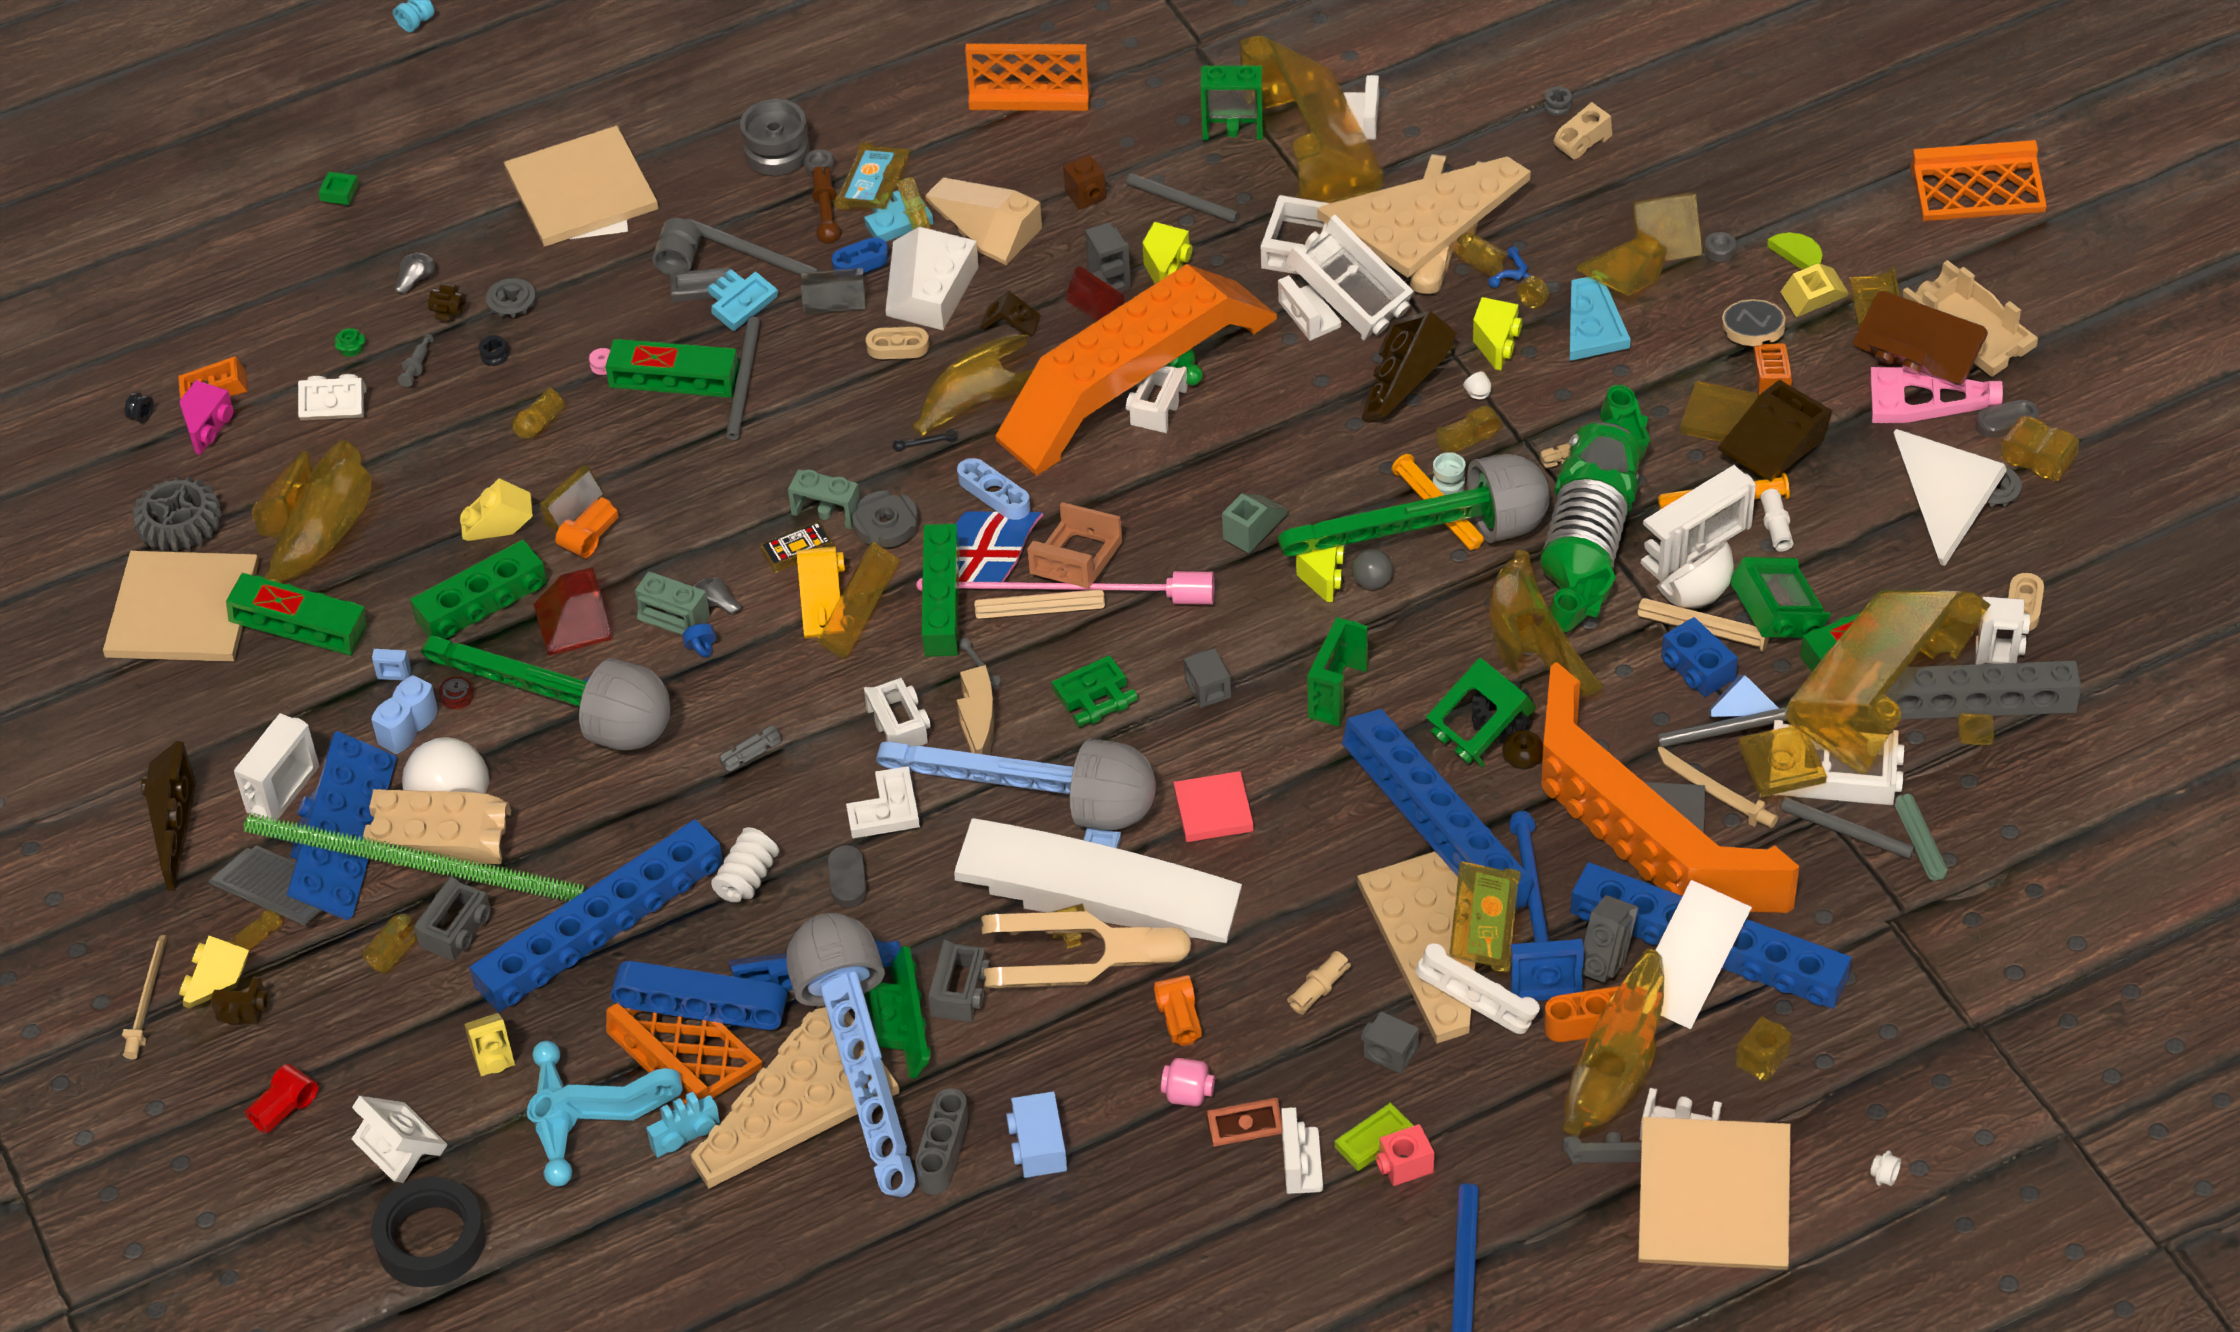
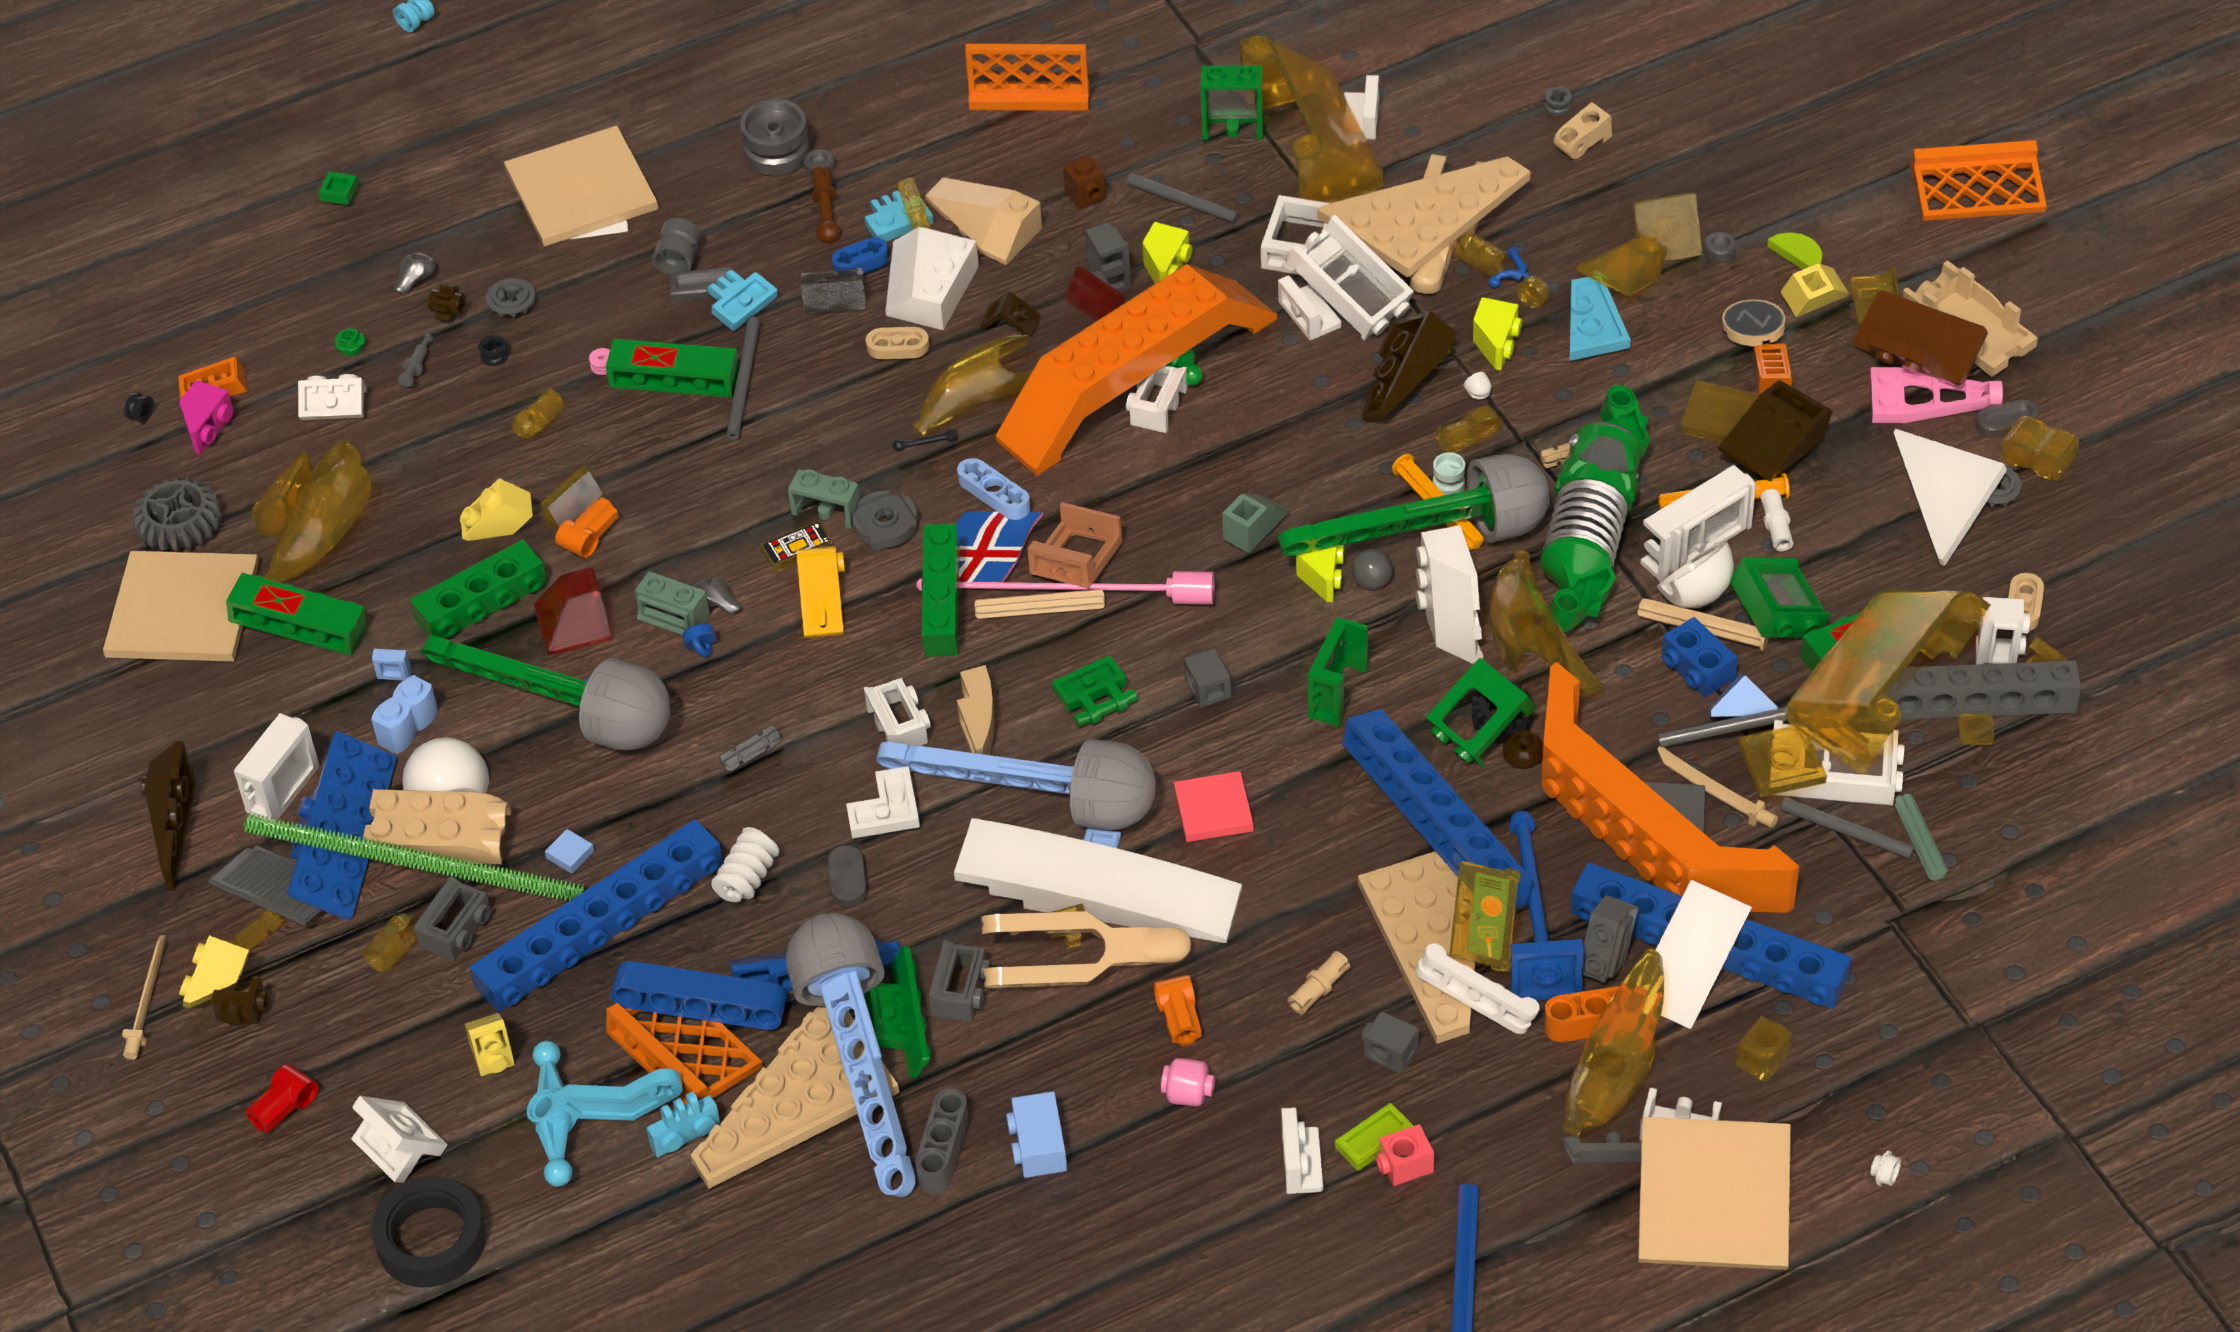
tile [439,676,474,709] -> none
dark grey piece [688,219,821,281] -> none
clear yellow tile [817,542,899,659] -> none
door [834,142,910,209] -> none
dark grey hinge [959,638,1001,689] -> none
copper slope [1205,1098,1282,1147] -> none
none -> light blue tile [545,829,594,874]
none -> white wedge [1416,525,1483,664]
none -> clear yellow tile [2026,636,2068,663]

